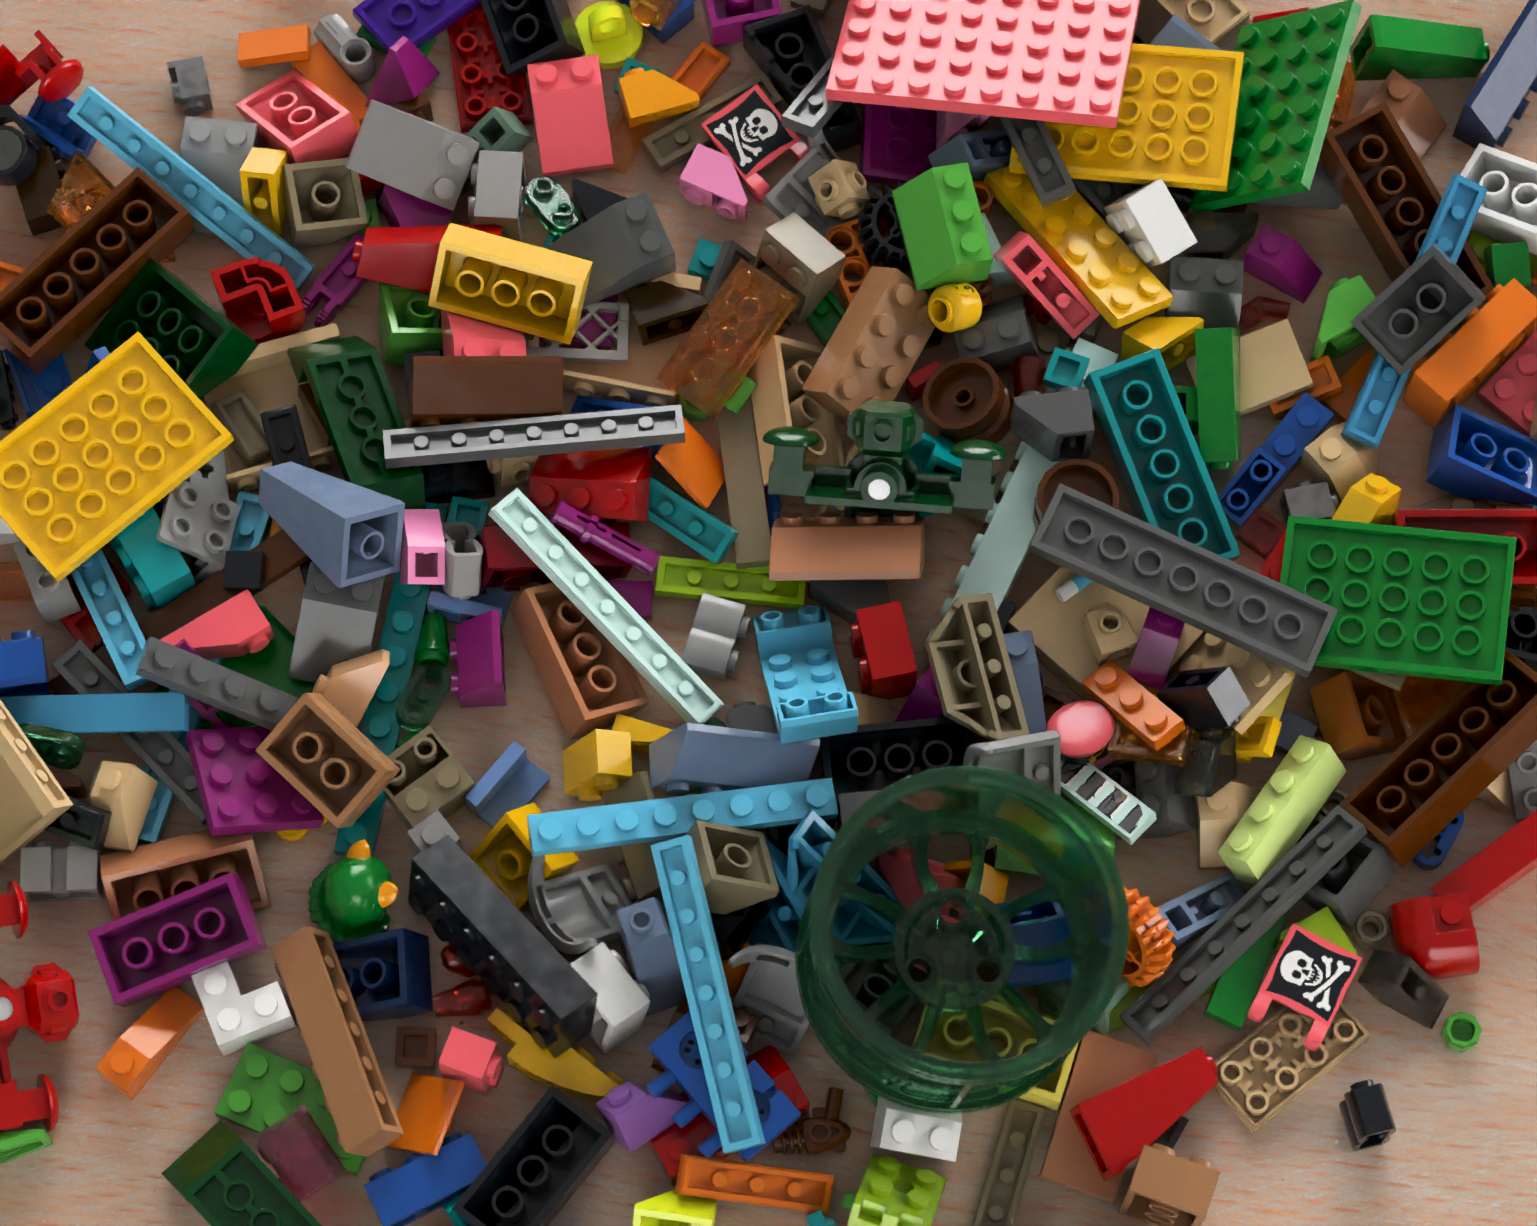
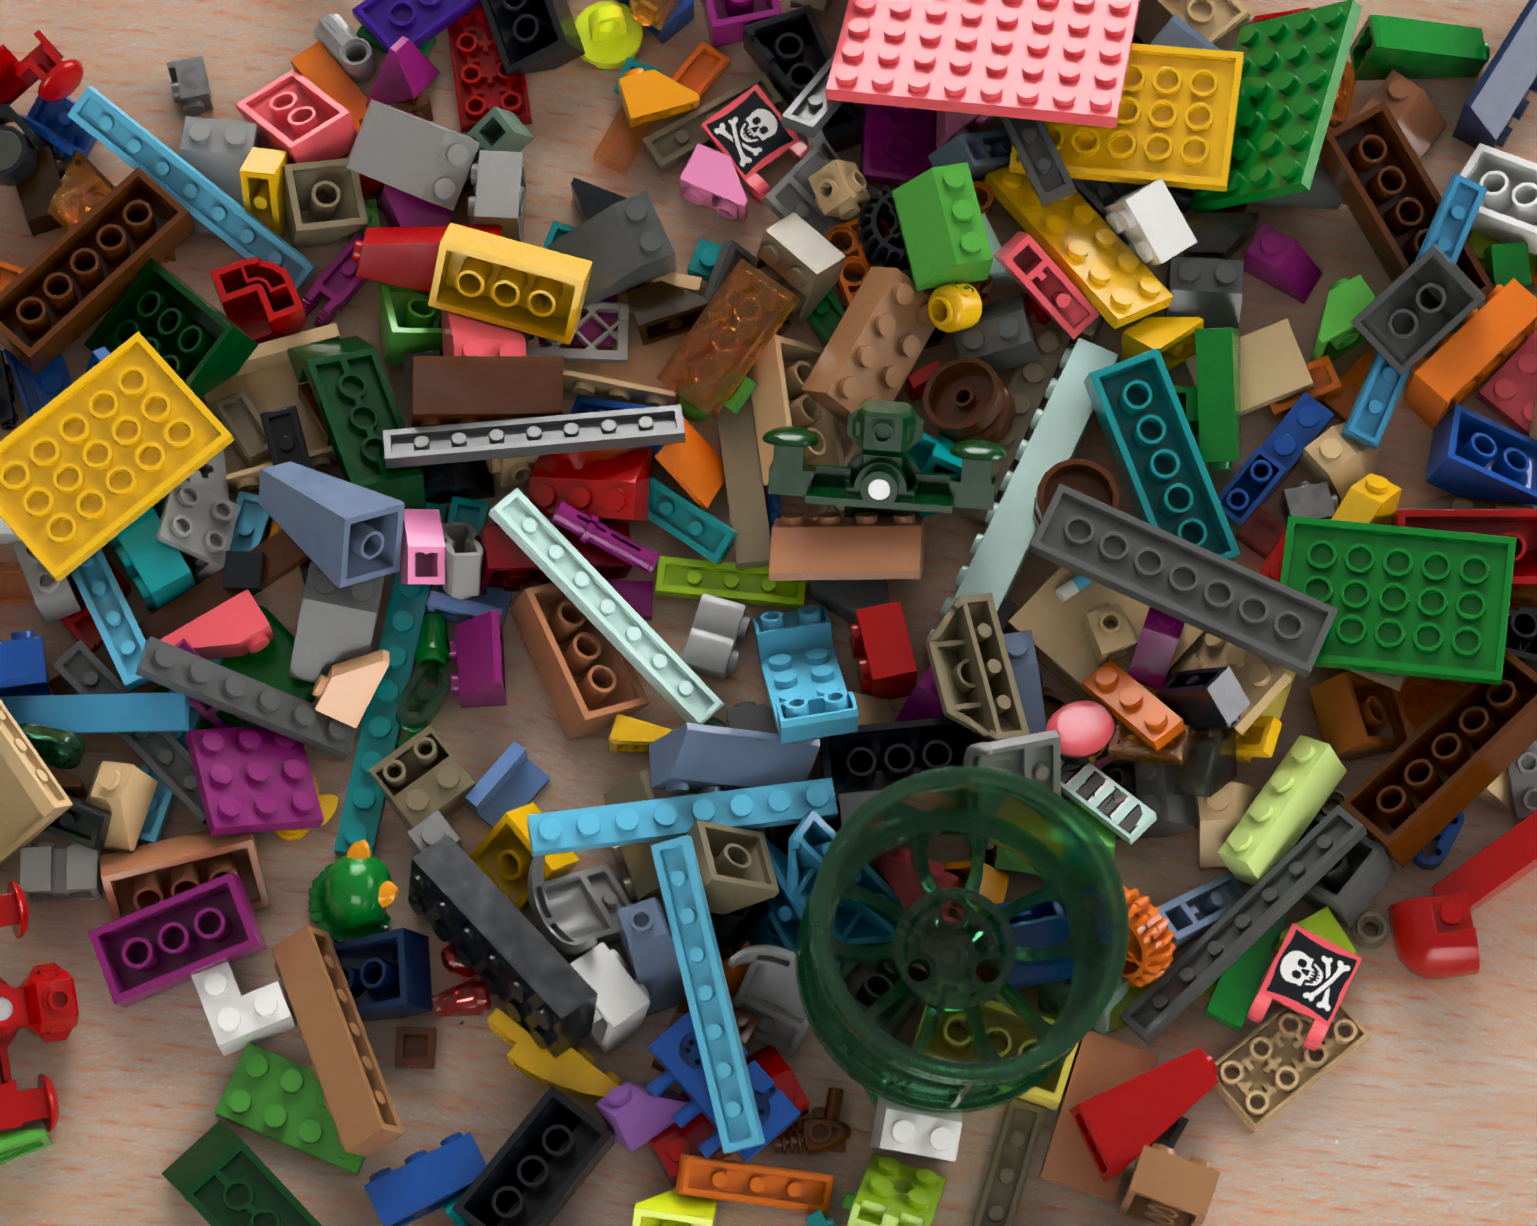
orange slope [95,986,204,1101] -> none
orange tile [237,24,311,68] -> none
clear pink brick [254,1104,346,1202] -> none
medium nougat brick [255,693,401,828] -> none
orange piece [385,1074,465,1156] -> none
coral brick [438,1026,504,1096] -> none
clear green plate [525,177,581,236] -> none
coral slope [527,55,614,177] -> none
yellow brick [562,729,633,801] -> none
dark grey slope [1009,387,1095,462] -> none
clear red cone [1011,356,1047,397] -> none
teal plate [1042,347,1090,390] -> none
clear red arm [1240,296,1291,327] -> none
sand blue tile [1275,709,1319,754] -> none
black brick [1339,1079,1396,1151] -> none
clear smoke slope [1358,949,1450,1029] -> none
bright green tile [1441,1011,1482,1053] -> none

